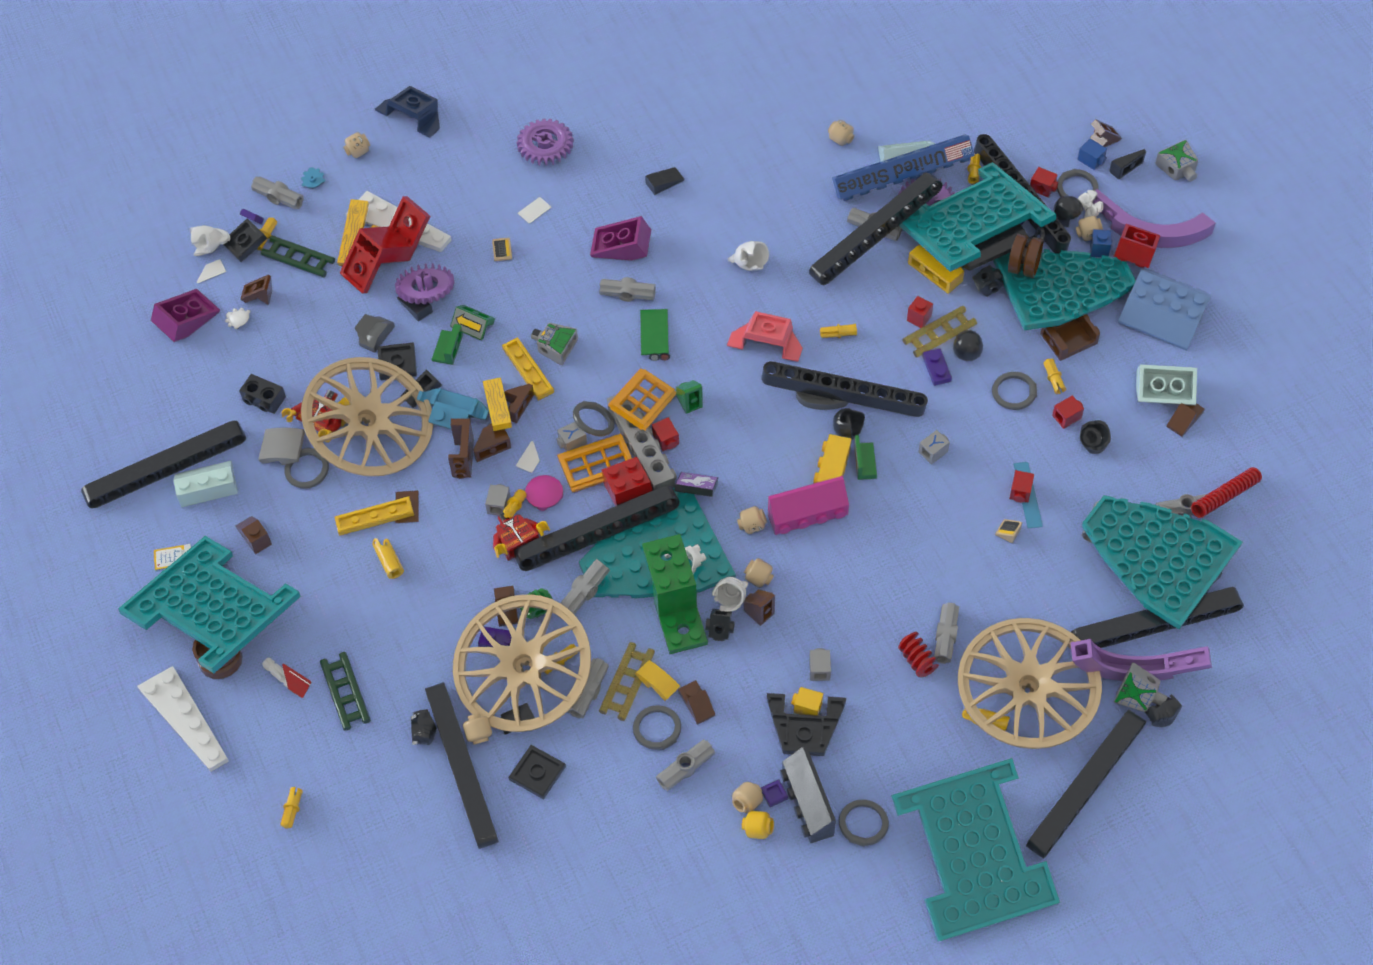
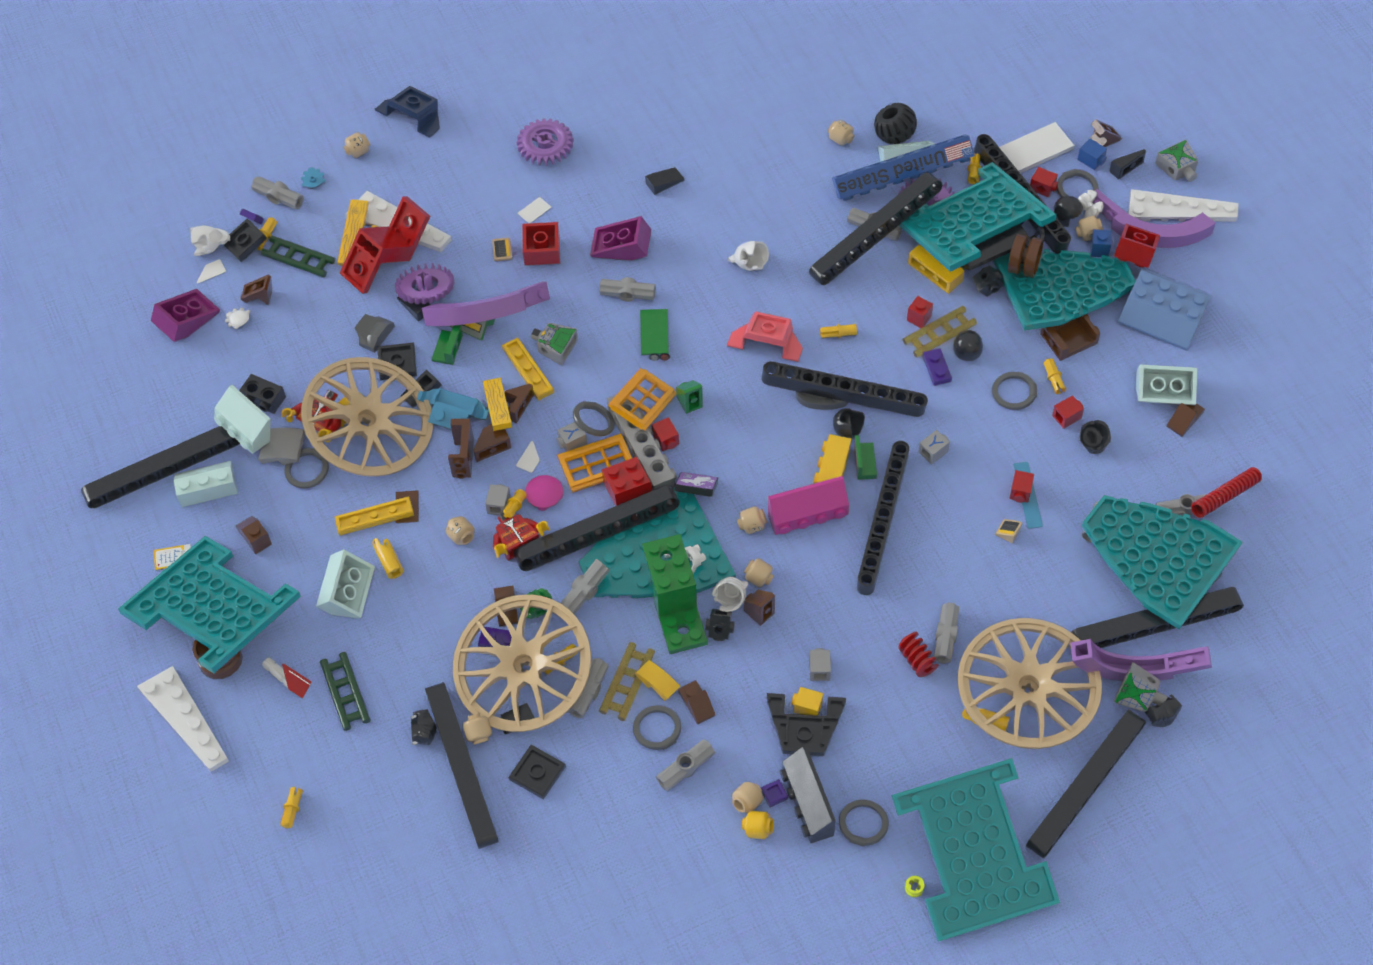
none -> light aqua slope [214,385,271,454]
none -> light aqua slope [316,549,375,619]
none -> medium lavender arch [422,281,550,326]
none -> tan head [446,516,475,545]
none -> red brick [522,222,560,265]
none -> black beam [857,441,909,595]
none -> black wheel [874,103,917,144]
none -> neon yellow bush [905,876,925,897]
none -> white tile [999,122,1075,173]
none -> white wing [1128,189,1239,222]

